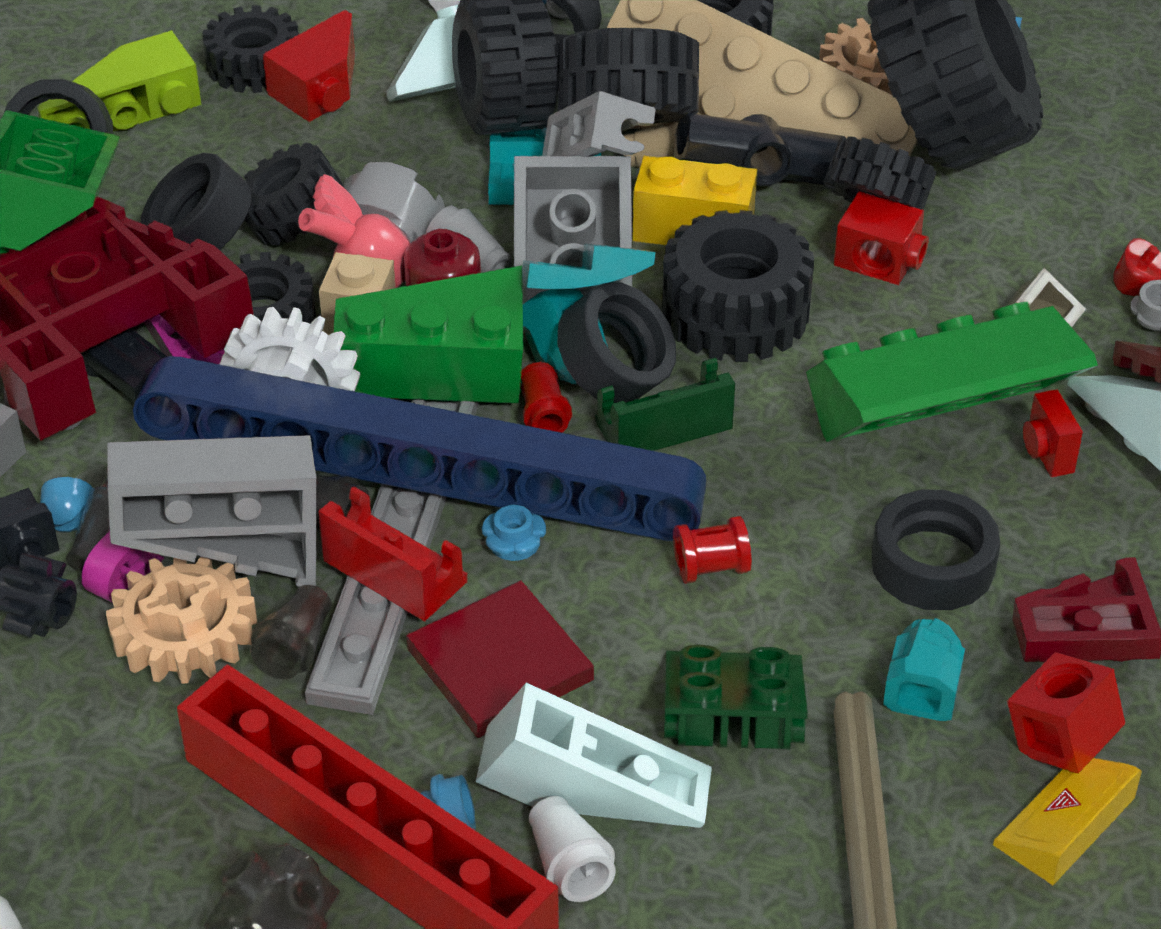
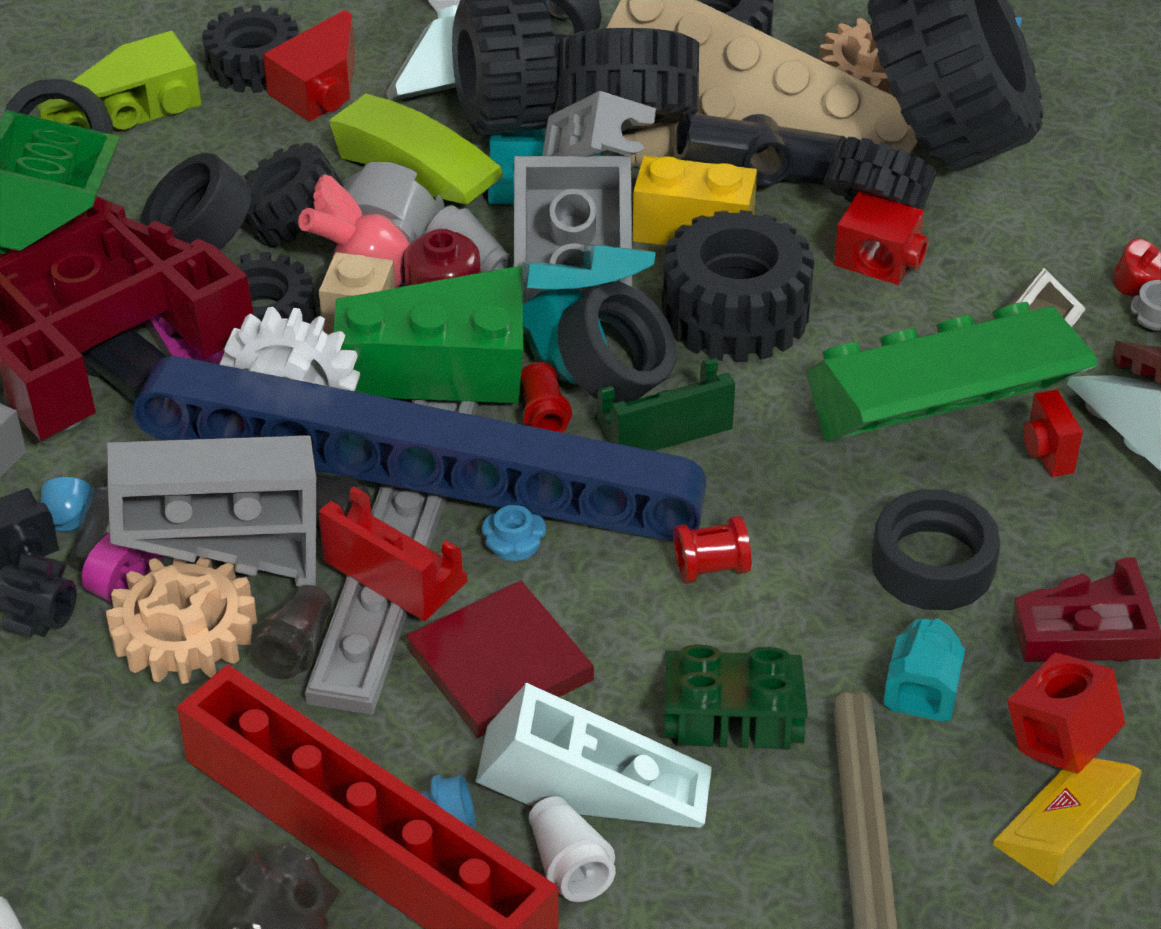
none -> lime slope [329,94,503,204]

